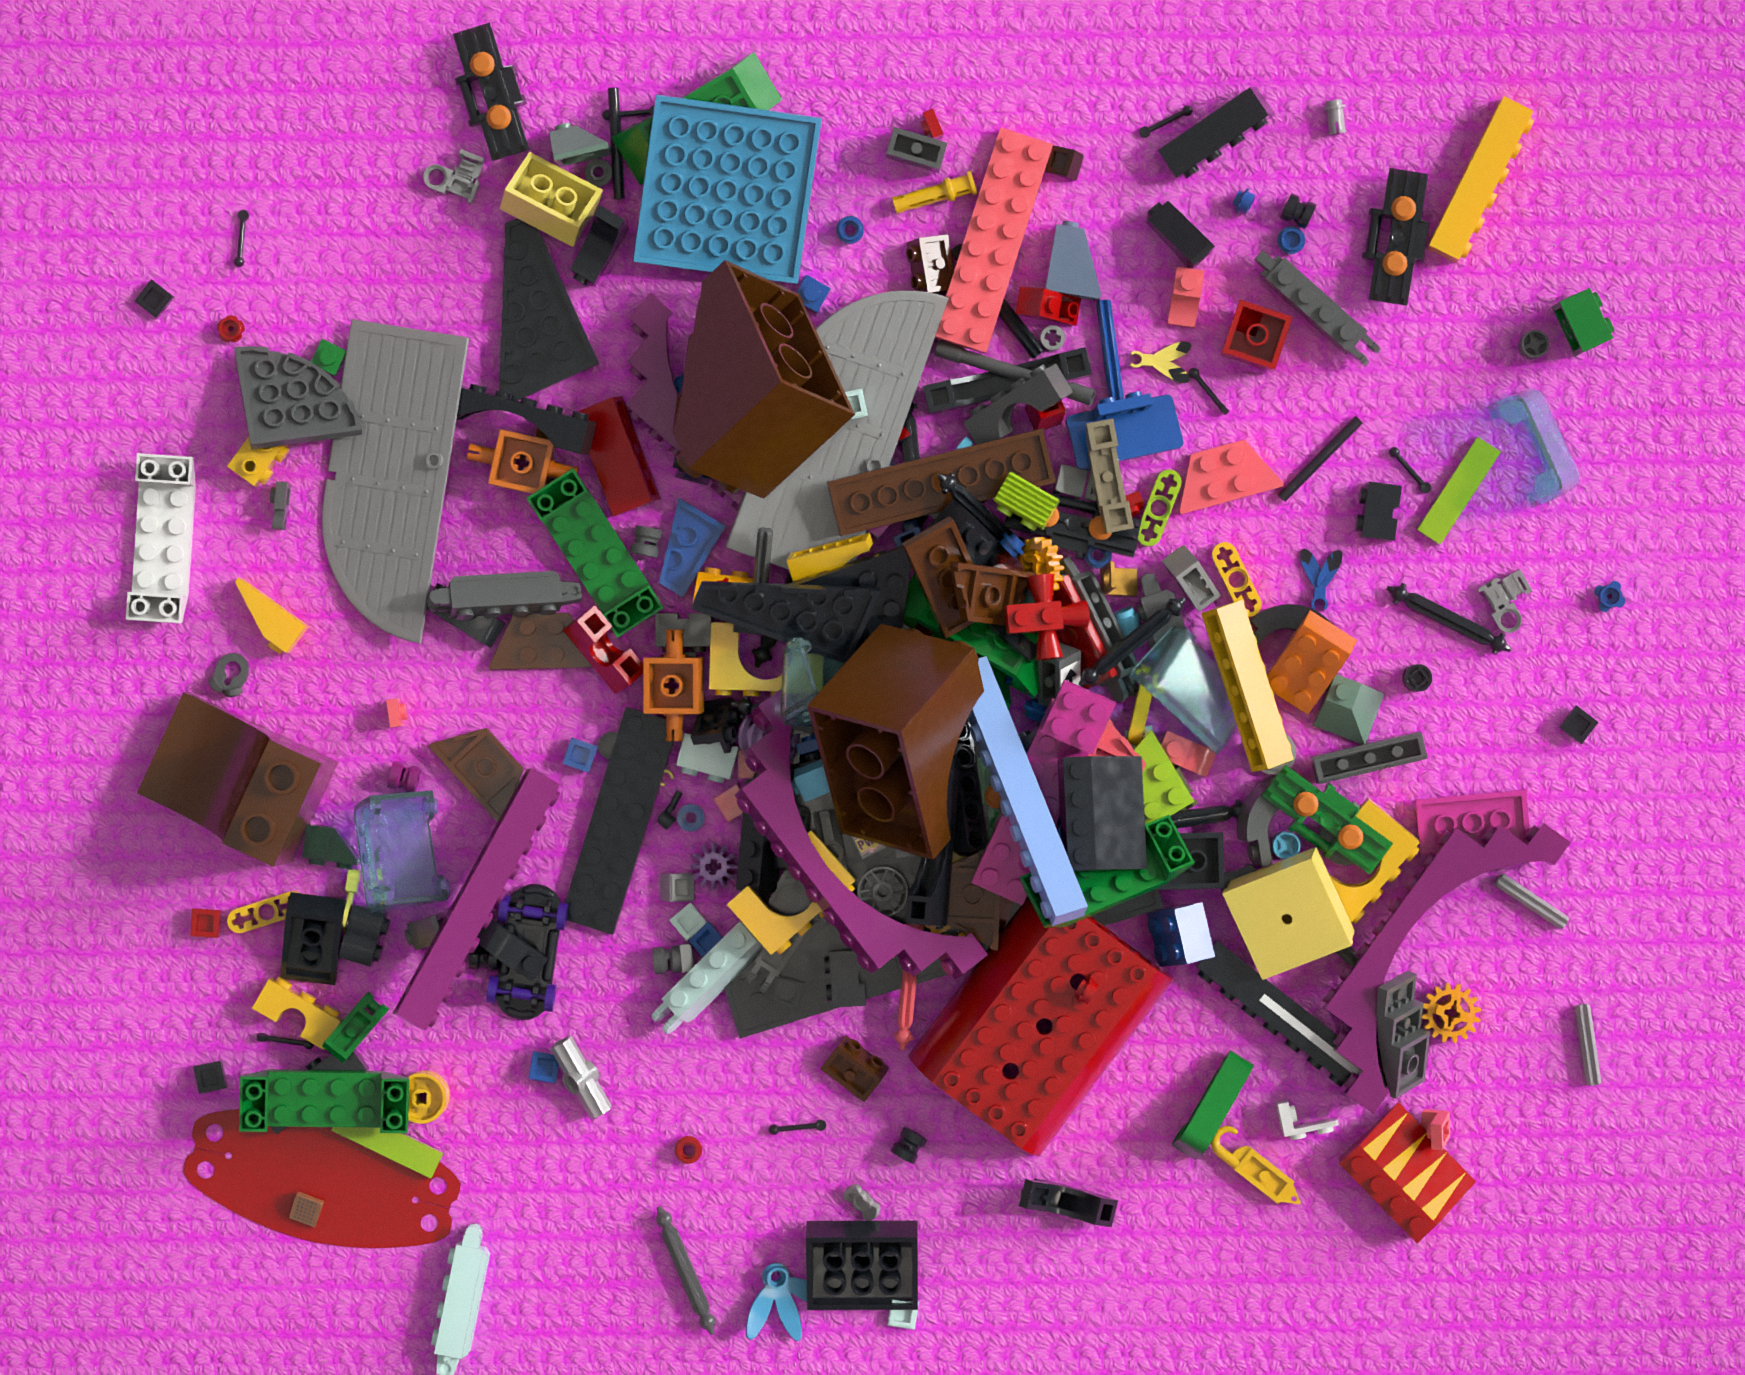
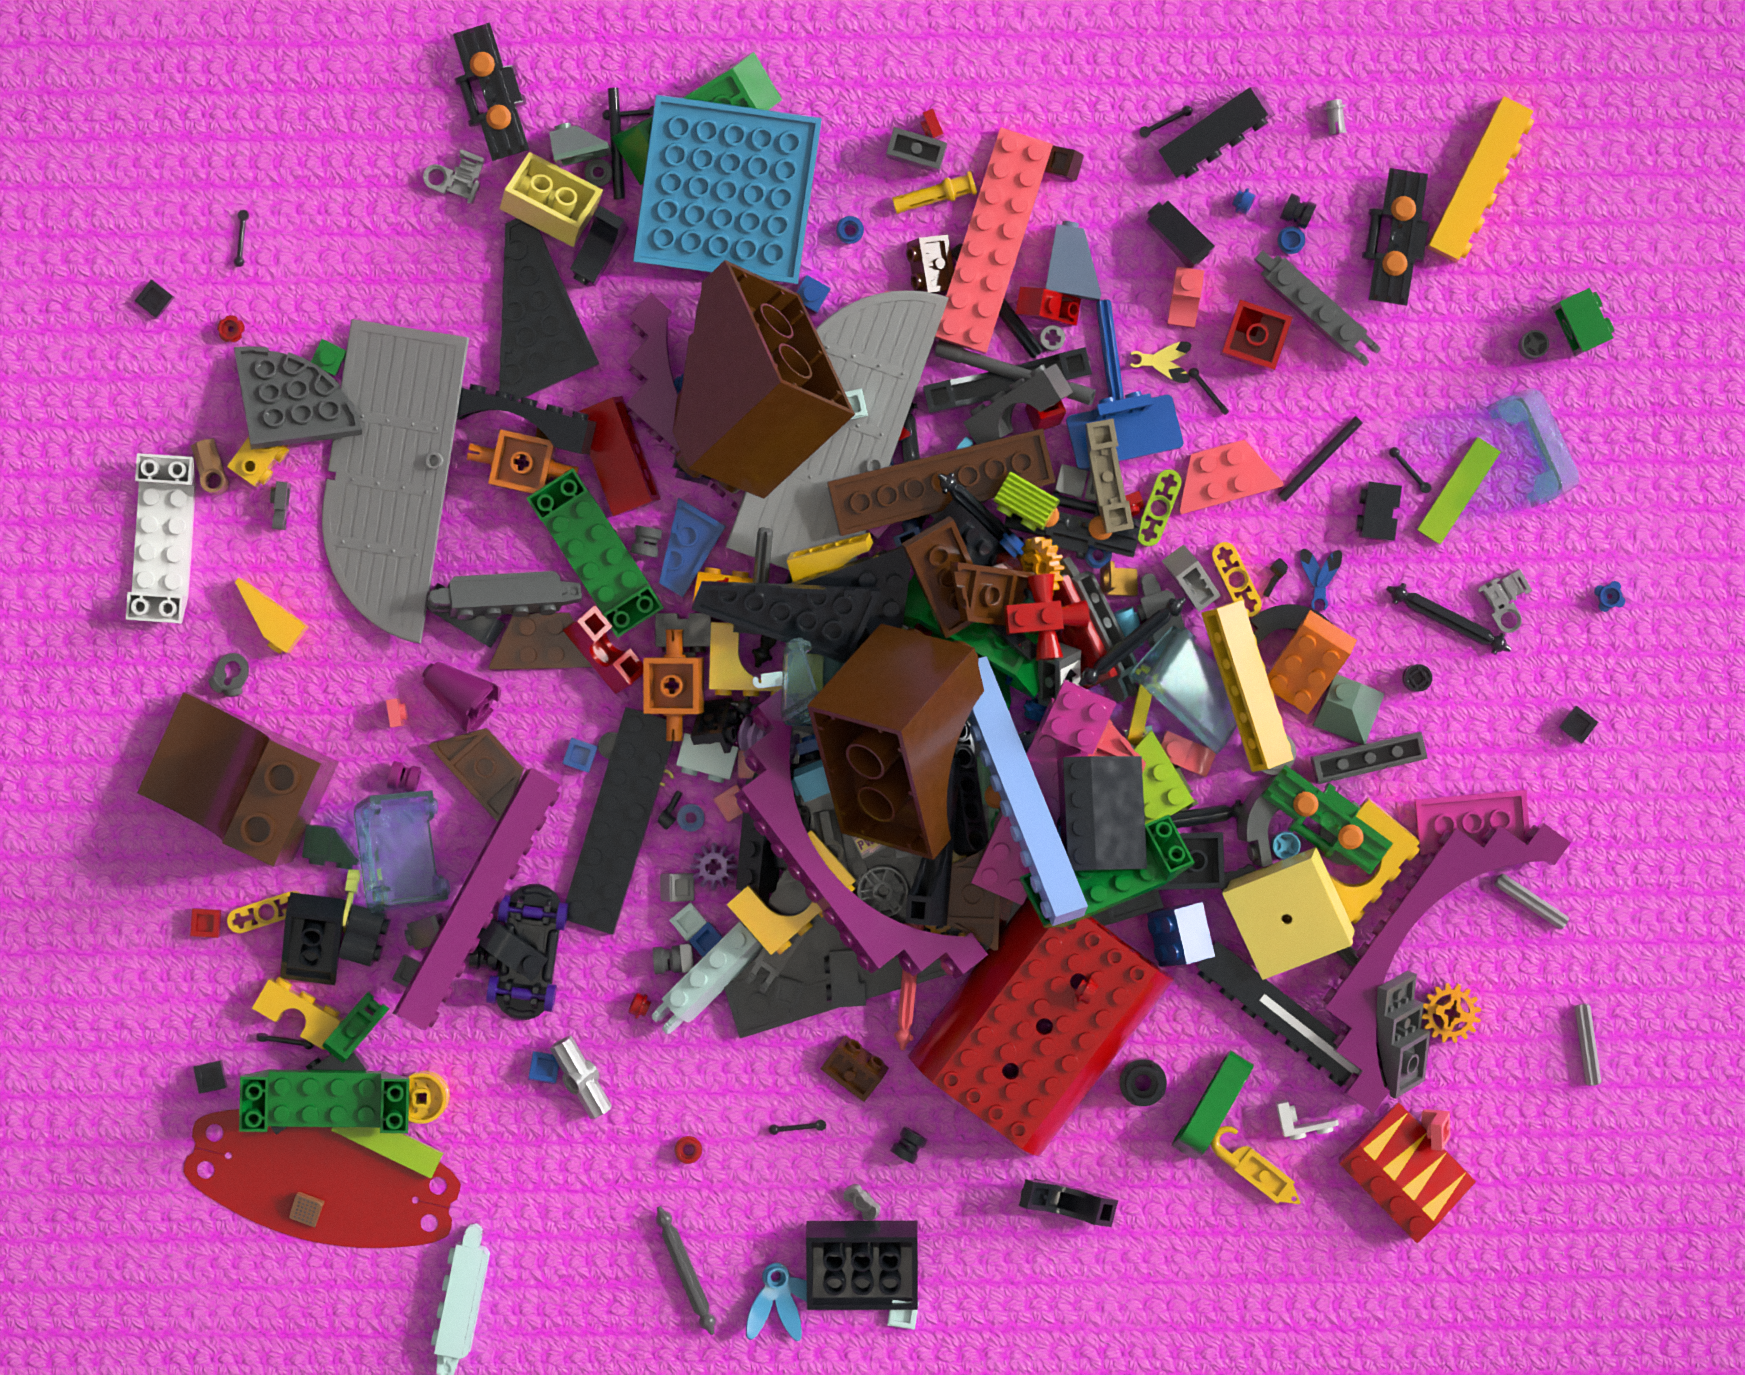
none -> medium nougat piece [191,438,230,495]
none -> black plate [392,954,420,987]
none -> magenta cone [422,662,501,733]
none -> red plate [628,992,651,1019]
none -> white piece [753,671,790,688]
none -> black piece [1119,1058,1167,1106]
none -> black hand [1263,558,1288,597]

